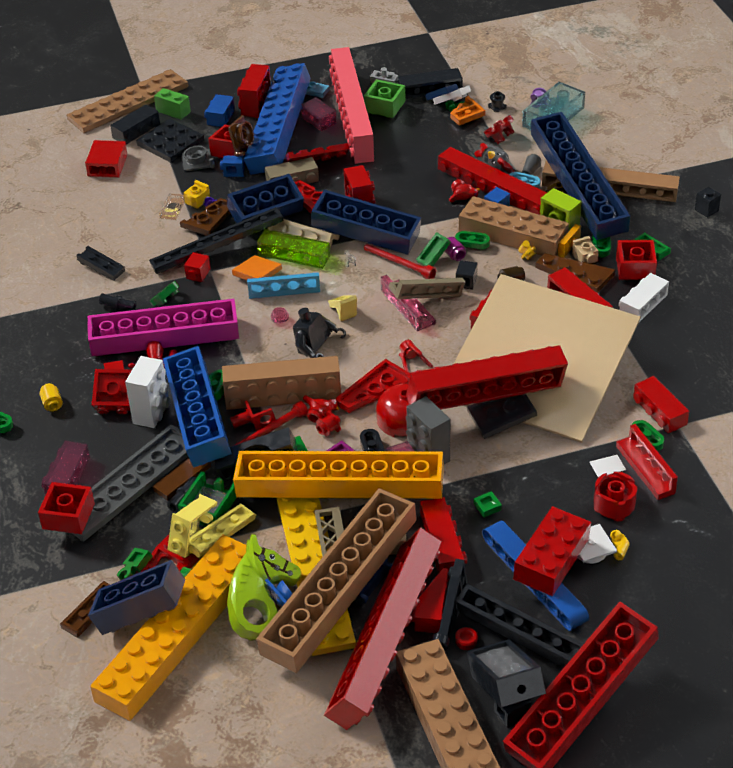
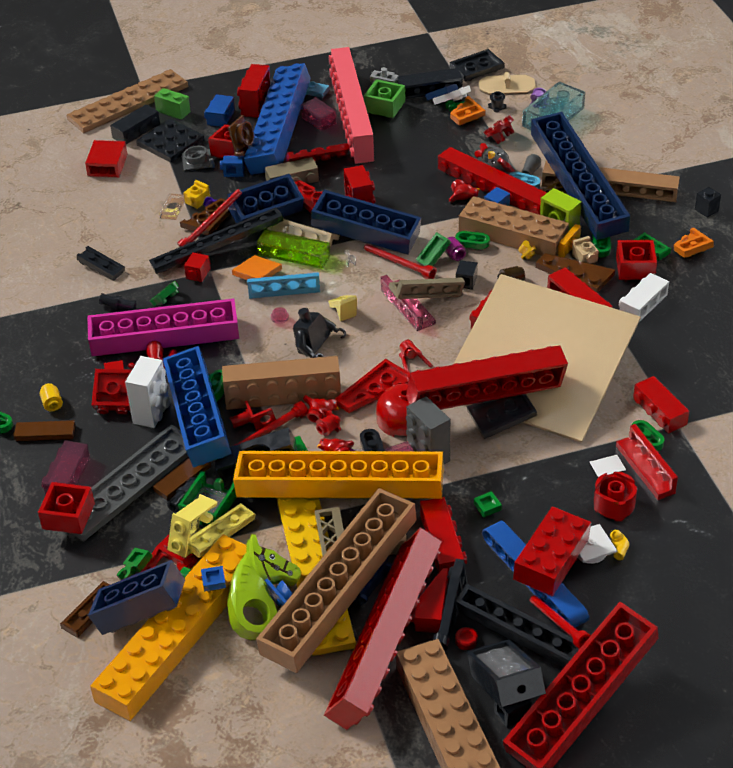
none -> reddish brown tile [14,420,76,441]
none -> red piece [177,189,242,247]
none -> blue plate [201,566,226,592]
none -> red animal [317,438,354,451]
none -> black plate [450,49,505,82]
none -> tan shield [479,72,536,95]
none -> red piece [530,595,591,649]
none -> orange wing [674,228,714,258]

